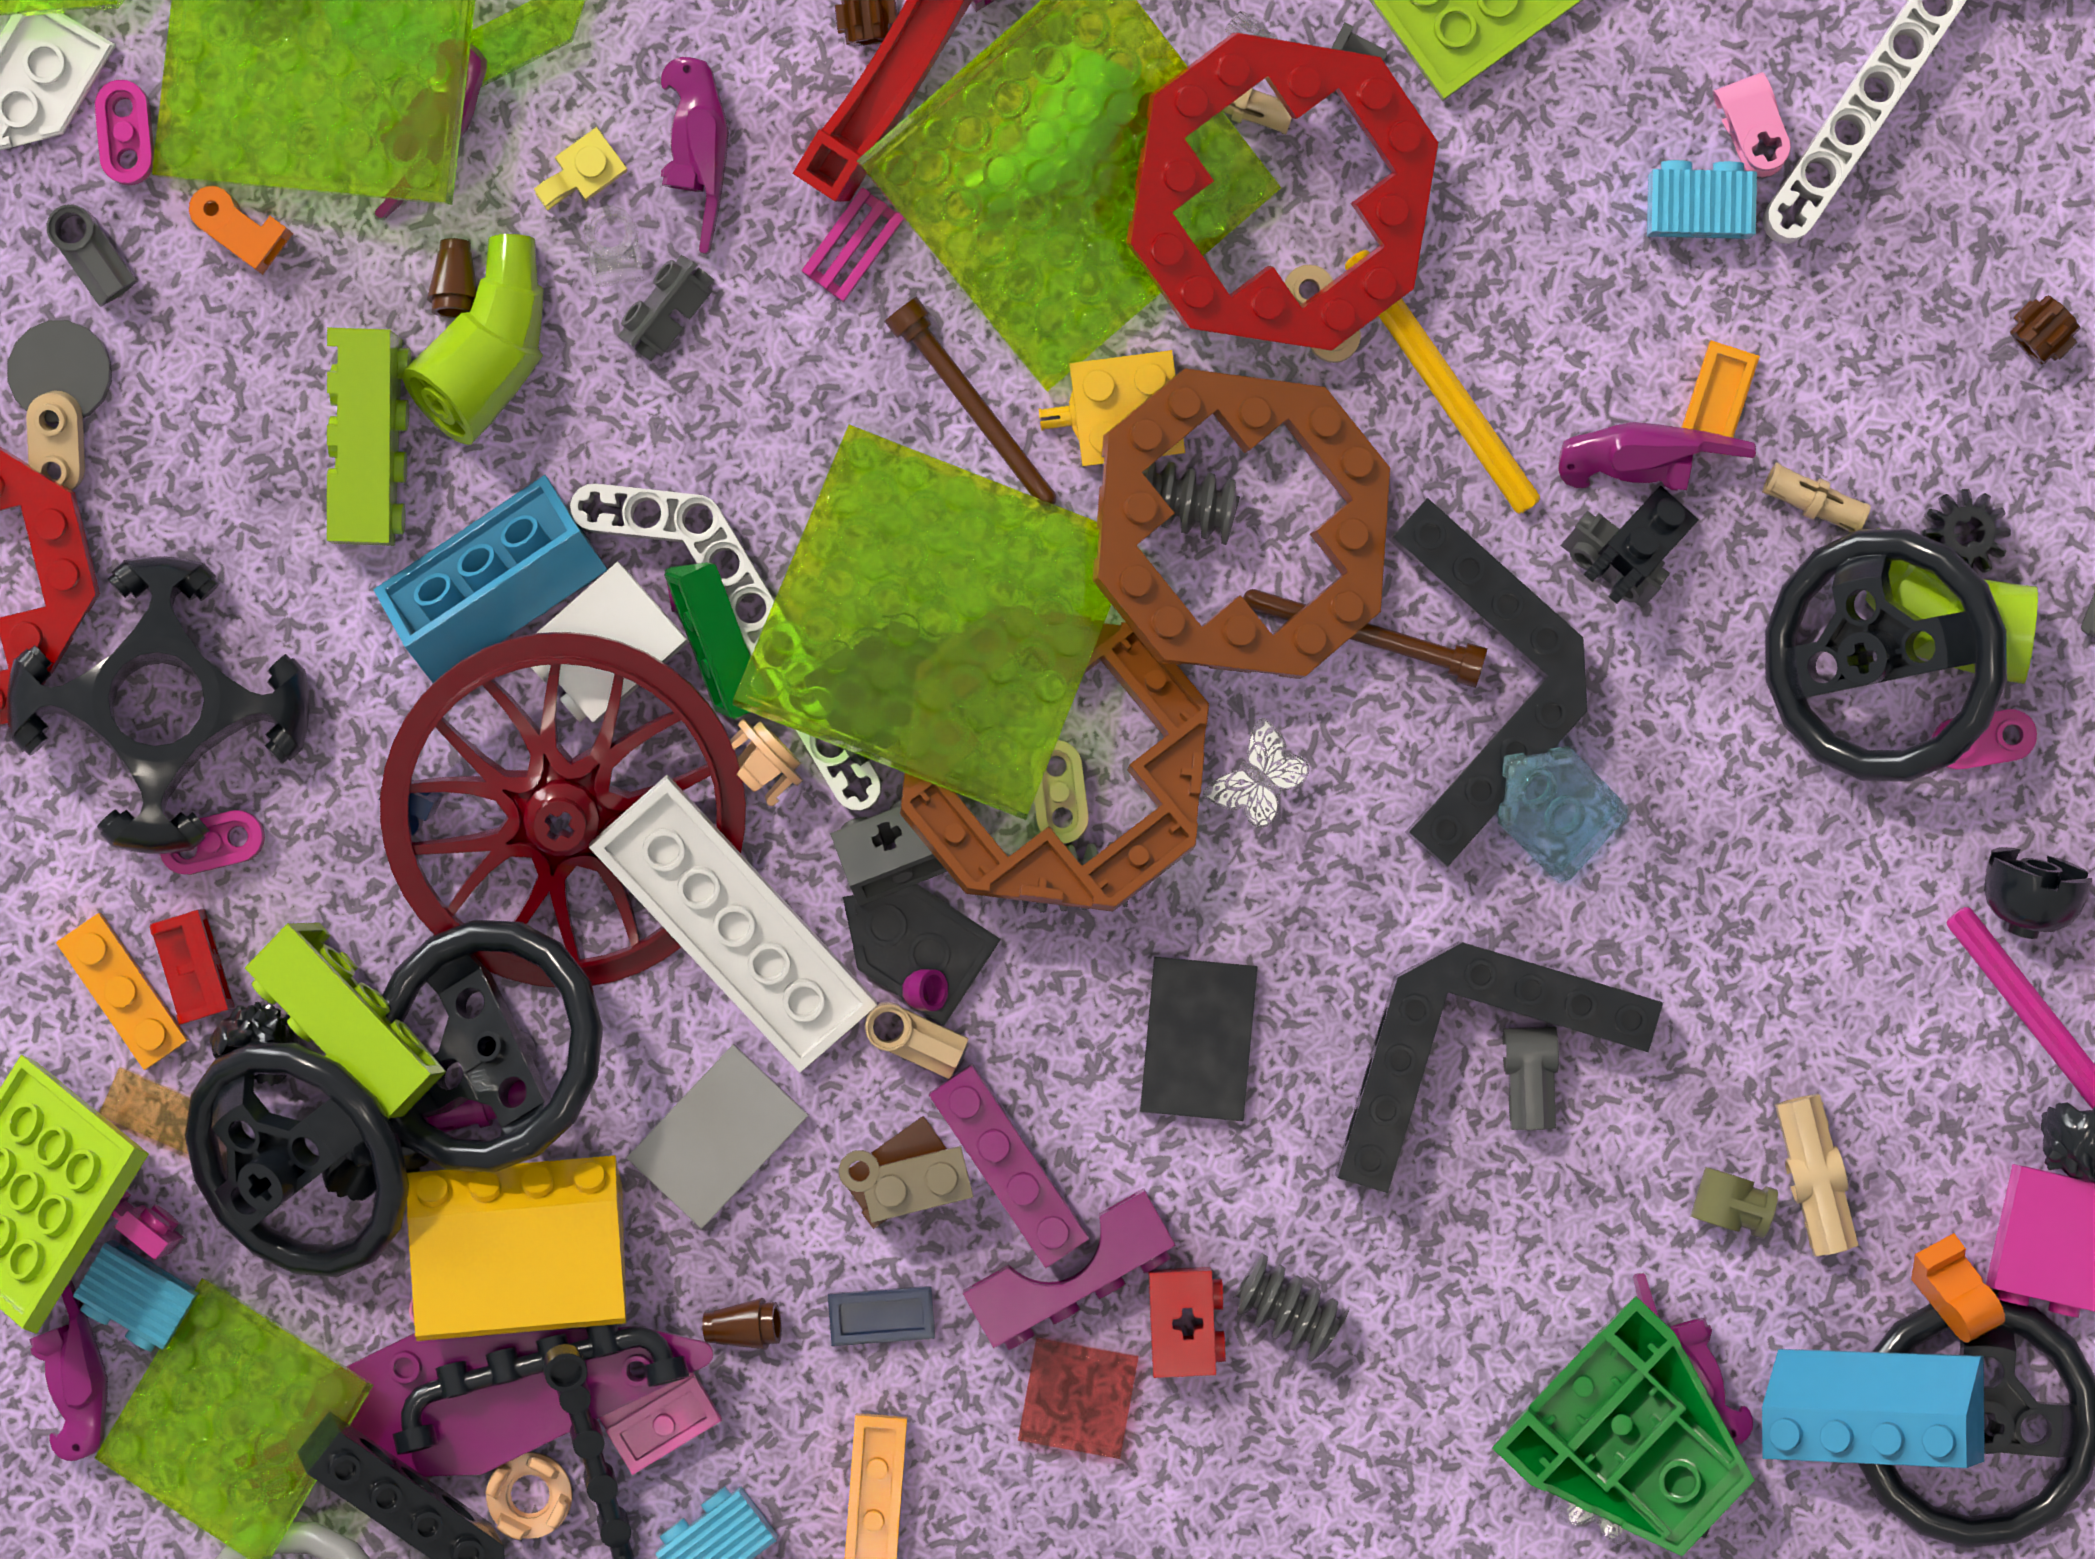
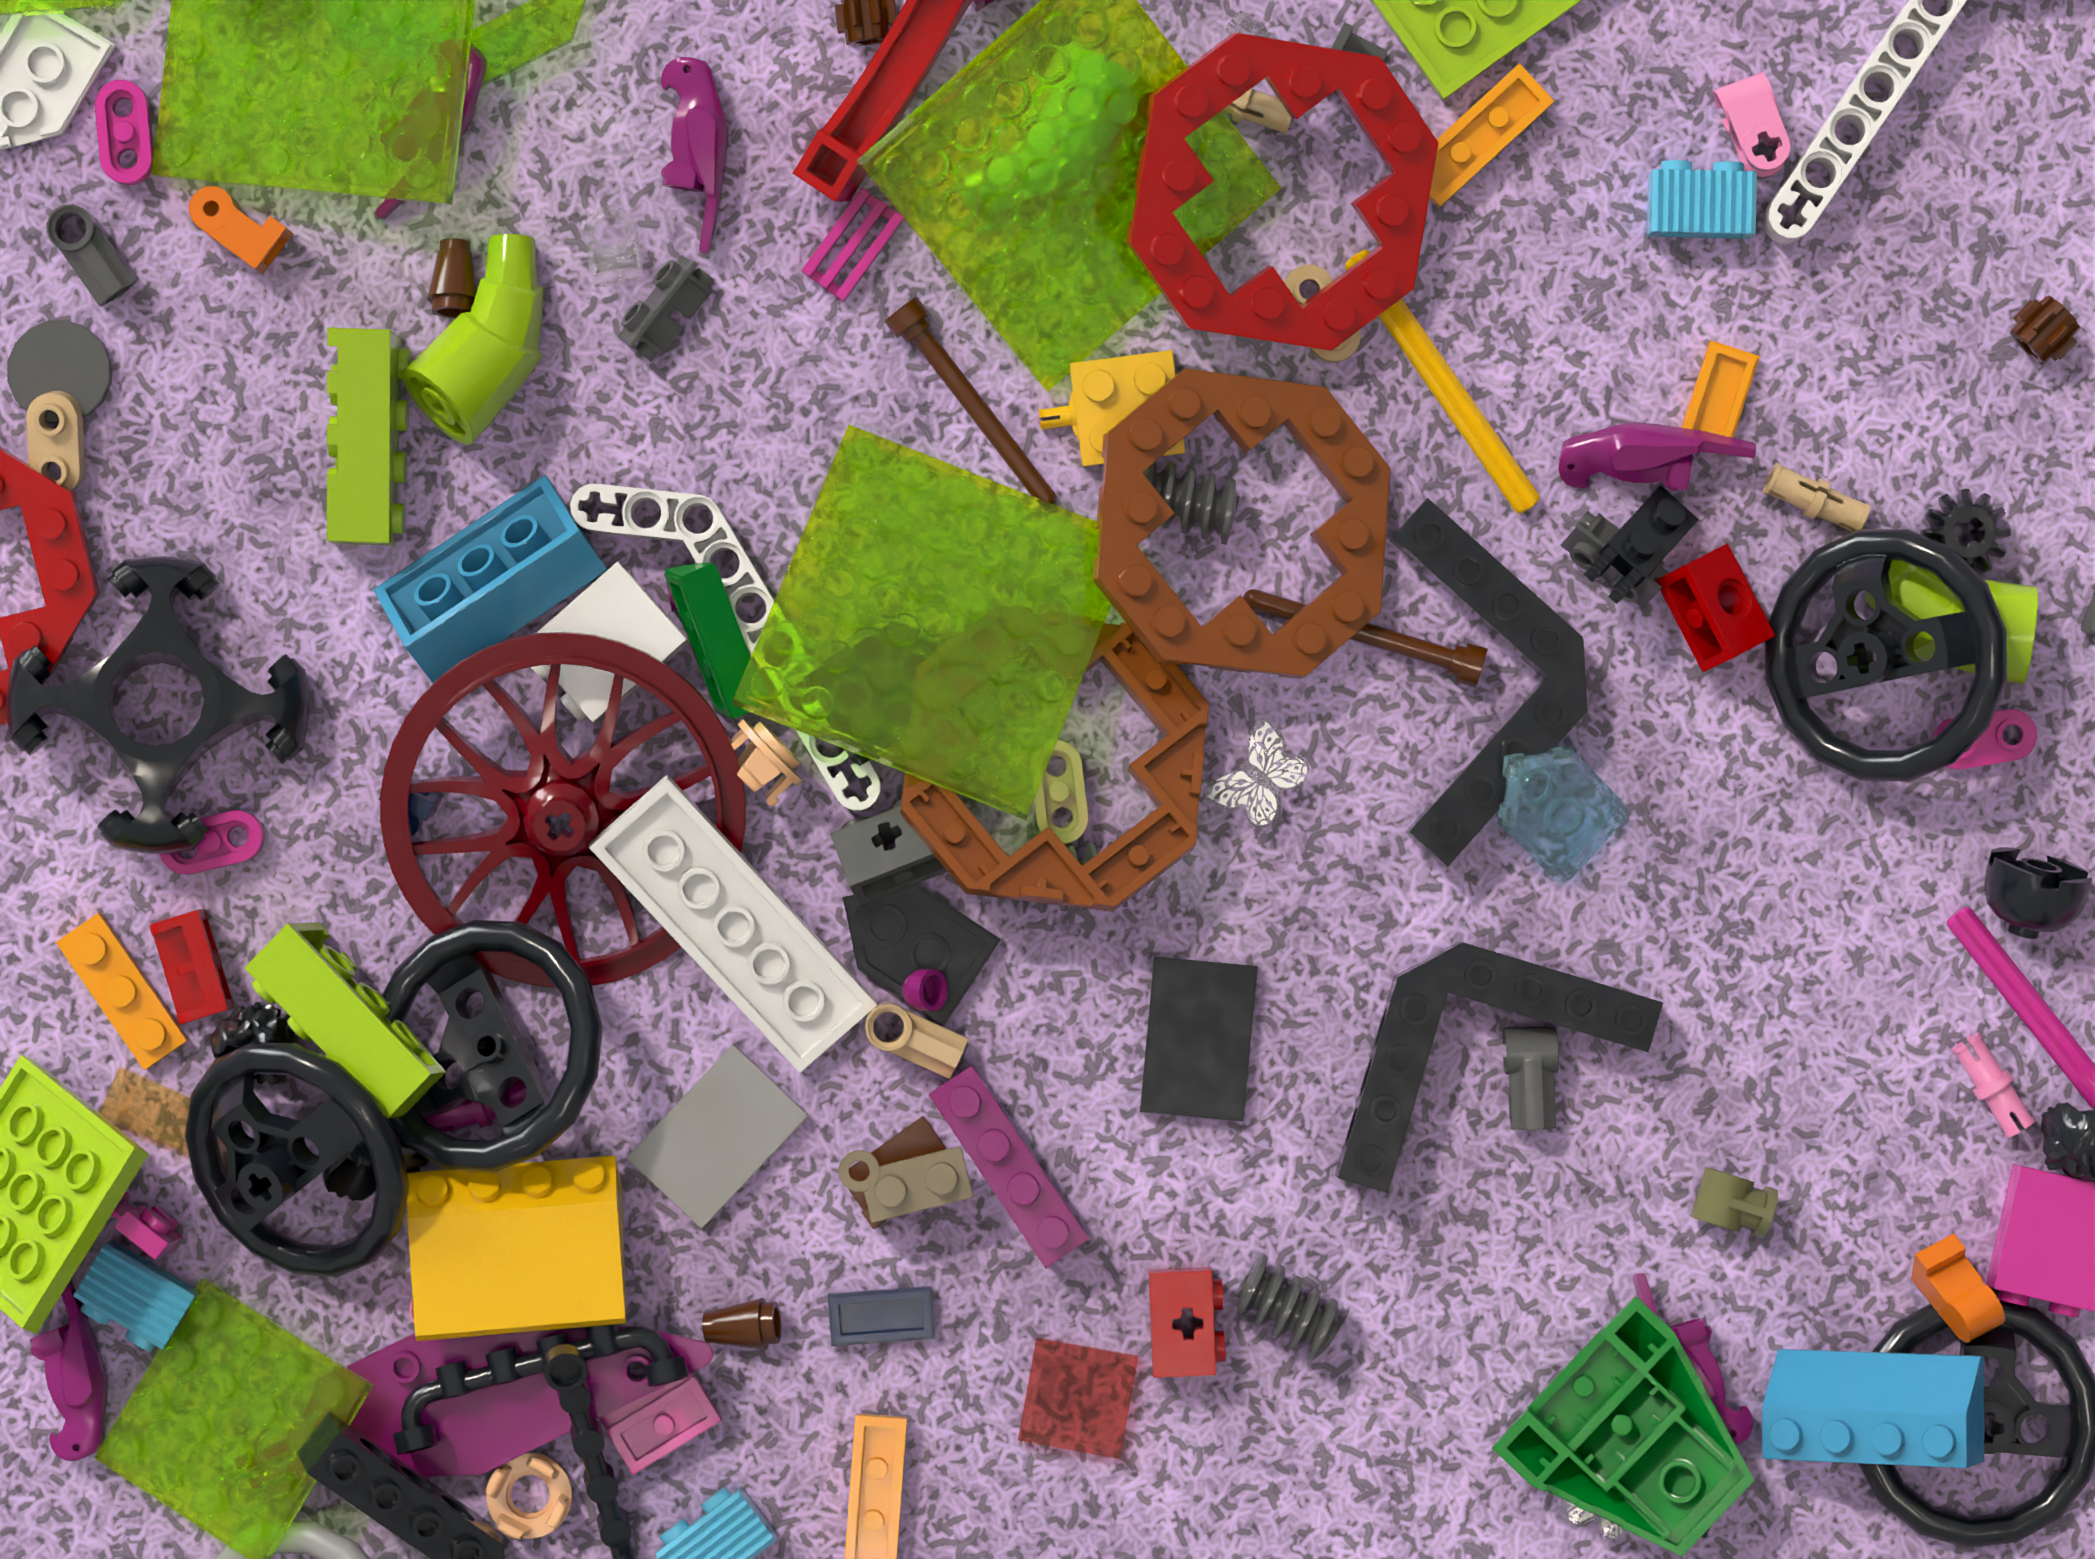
light yellow plate [534,127,628,211] -> none
magenta arch [963,1188,1176,1350] -> none
tan piece [1775,1093,1859,1257] -> none
none -> light orange plate [1429,63,1554,209]
none -> red brick [1655,543,1775,673]
none -> bright pink pin [1951,1032,2035,1138]

